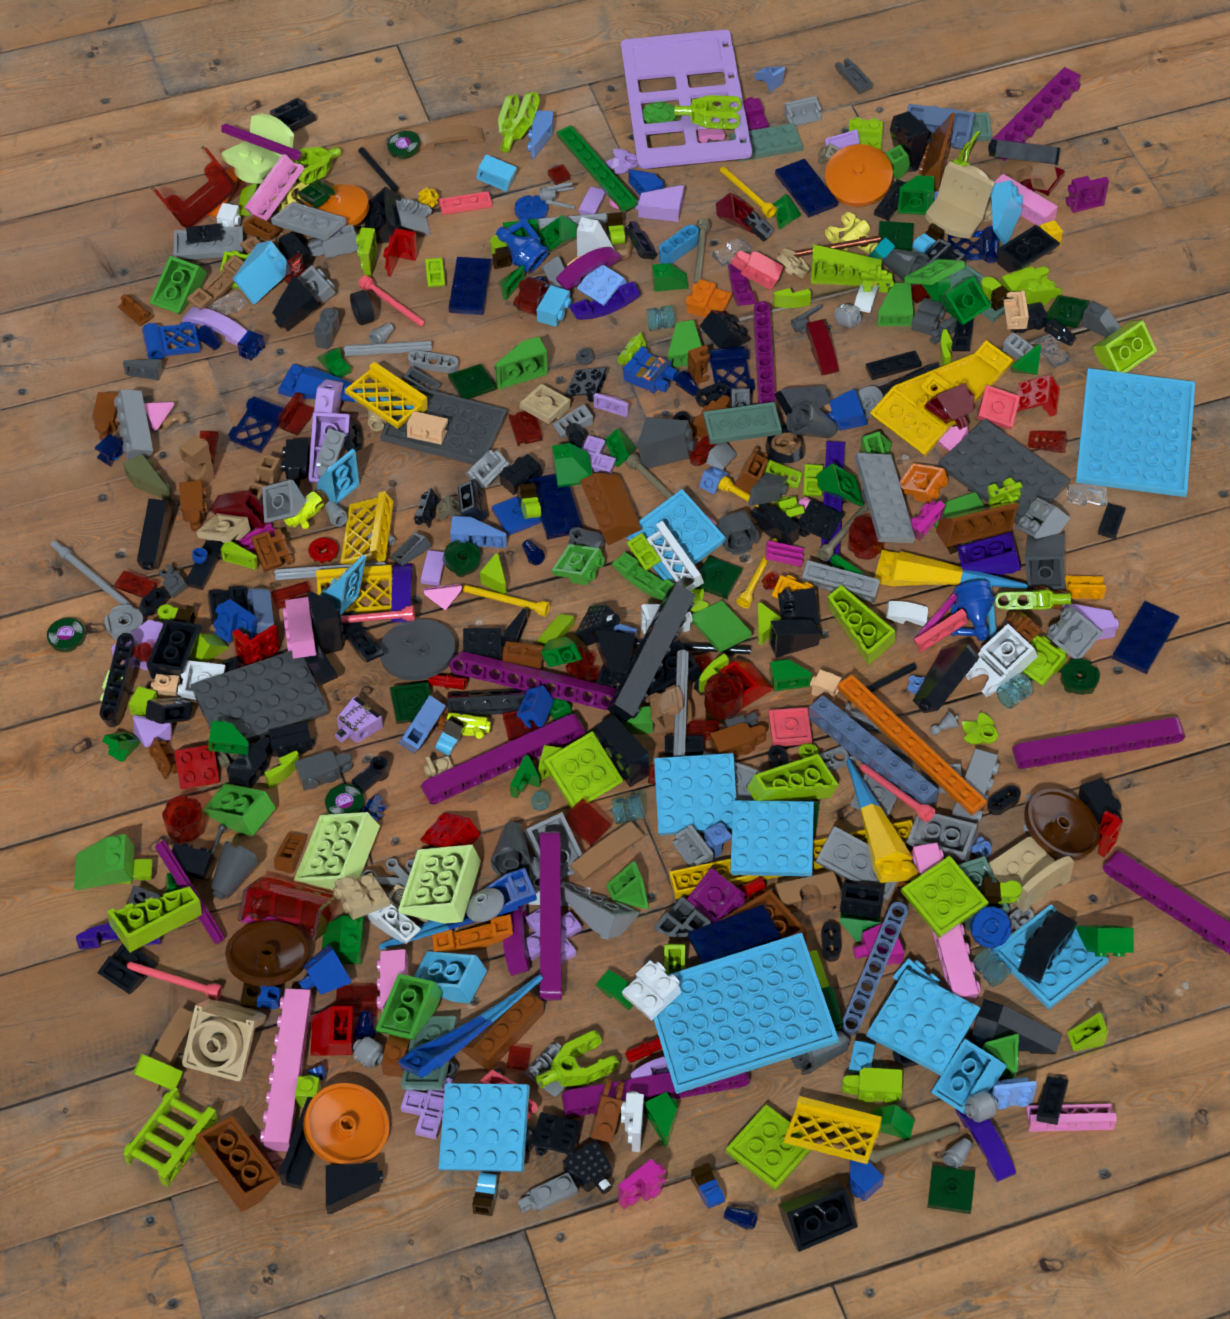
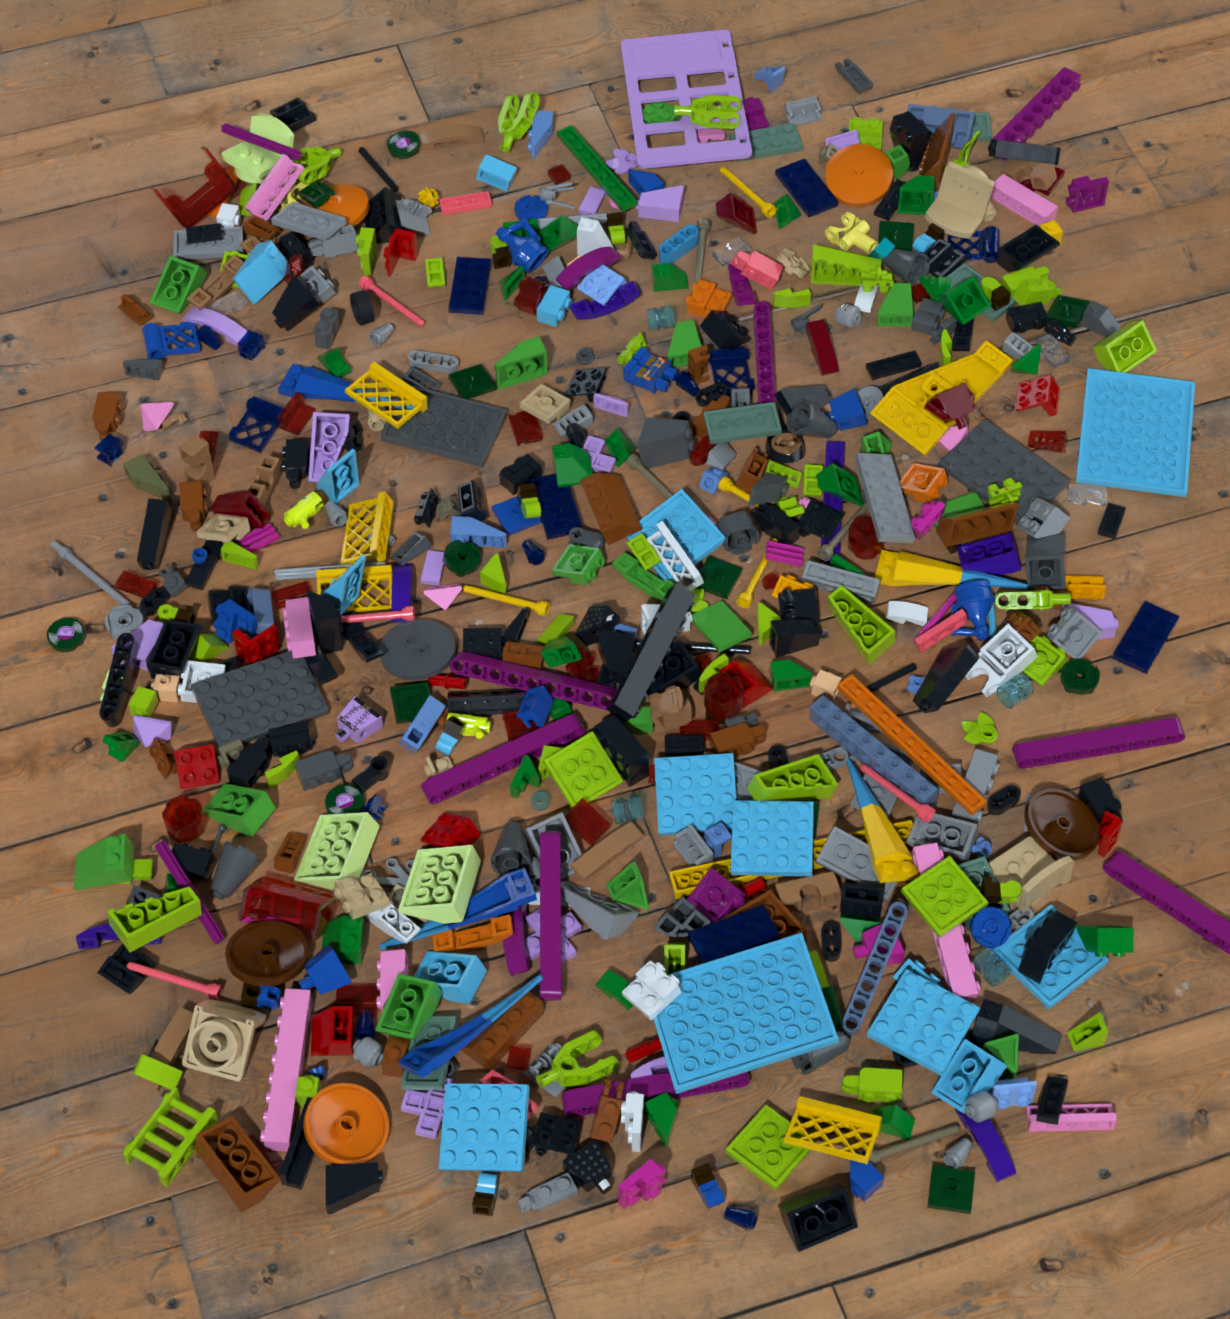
light grey brick [114,389,153,460] -> none
clear red plate [134,642,152,662] -> none
black brick [145,697,192,724] -> none
green slope [208,720,249,755] -> none
dark orange plate [251,529,294,572] -> none
light grey slope [262,480,306,523] -> none
red gear [308,537,338,563] -> none
lavender torso [314,379,344,414] -> none
light grey hinge [316,428,346,478] -> none
light grey axle [344,341,432,356] -> none
light nougat hinge [407,411,448,445] -> none
light grey hinge [465,450,509,488] -> none
light grey dish [466,888,505,922] -> none
light grey axle [673,650,689,757] -> none
black plate [744,212,774,242] -> none
coral plate [768,707,812,746] -> none
copper bar [778,235,881,257] -> none
lime plate [798,743,818,759] -> none
medium azure bracket [849,1041,875,1074] -> none
bright green tile [904,259,965,285] -> none
light grey piece [930,711,959,735] -> none
coral plate [977,385,1020,430] -> none
medium azure slope [991,180,1024,245] -> none
light nougat hinge [1003,290,1029,329] -> none

